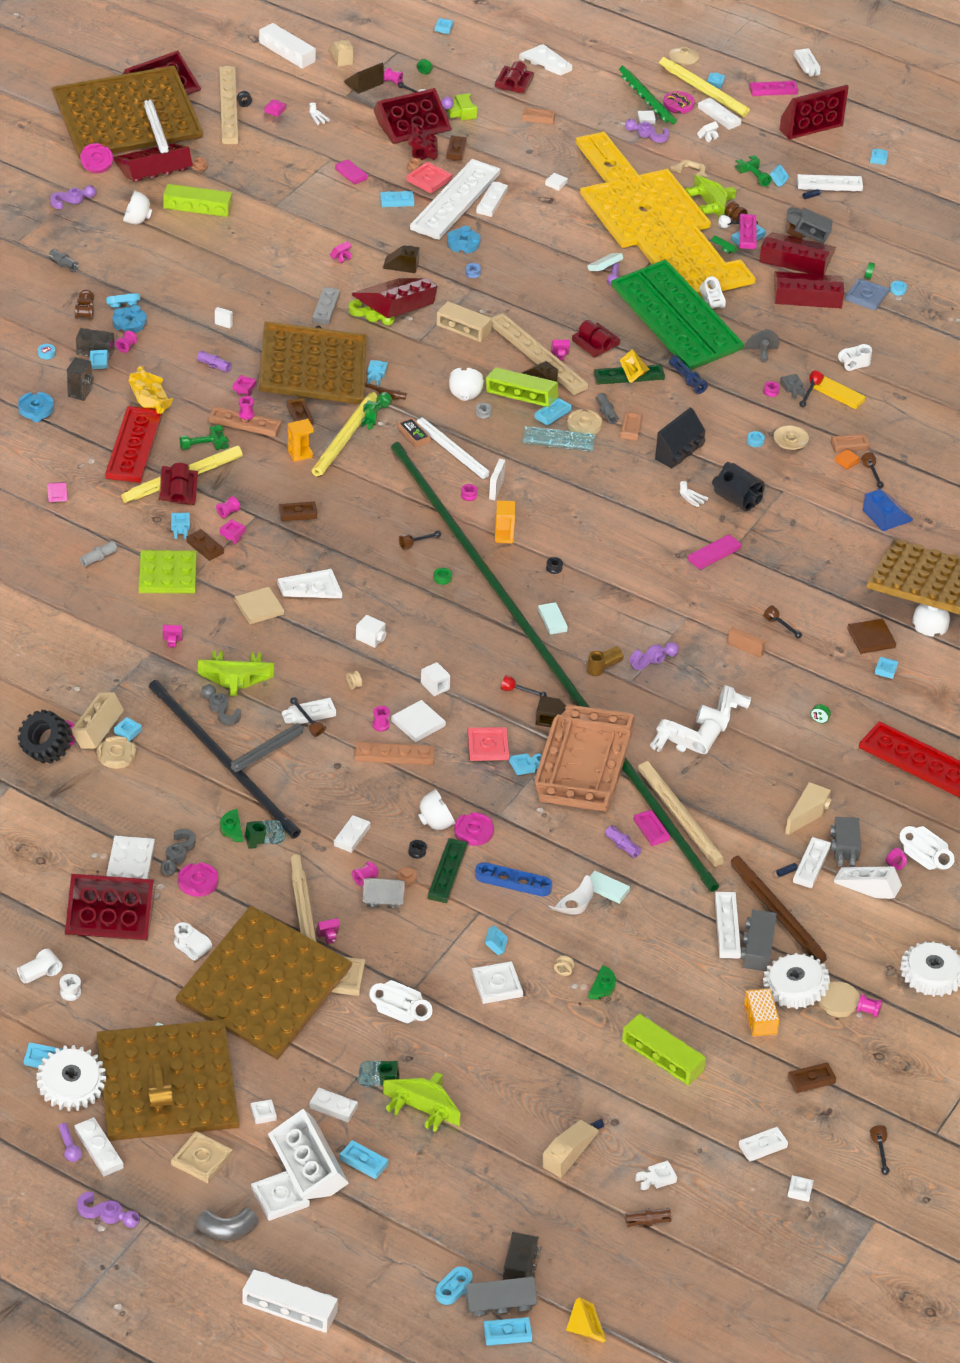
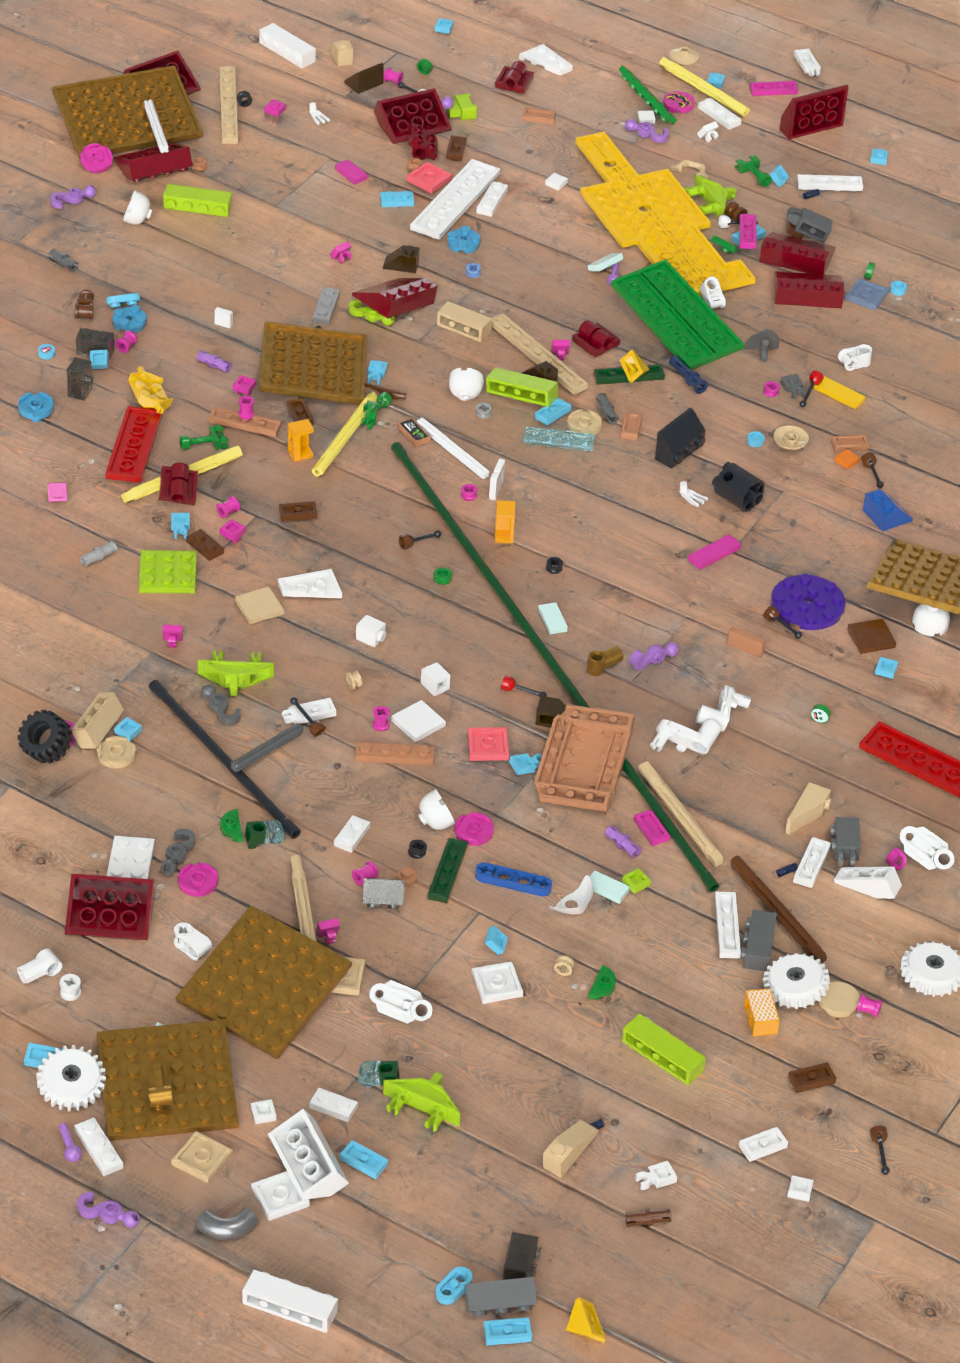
none -> lime plate [622,868,651,894]
none -> dark purple plate [771,574,846,630]

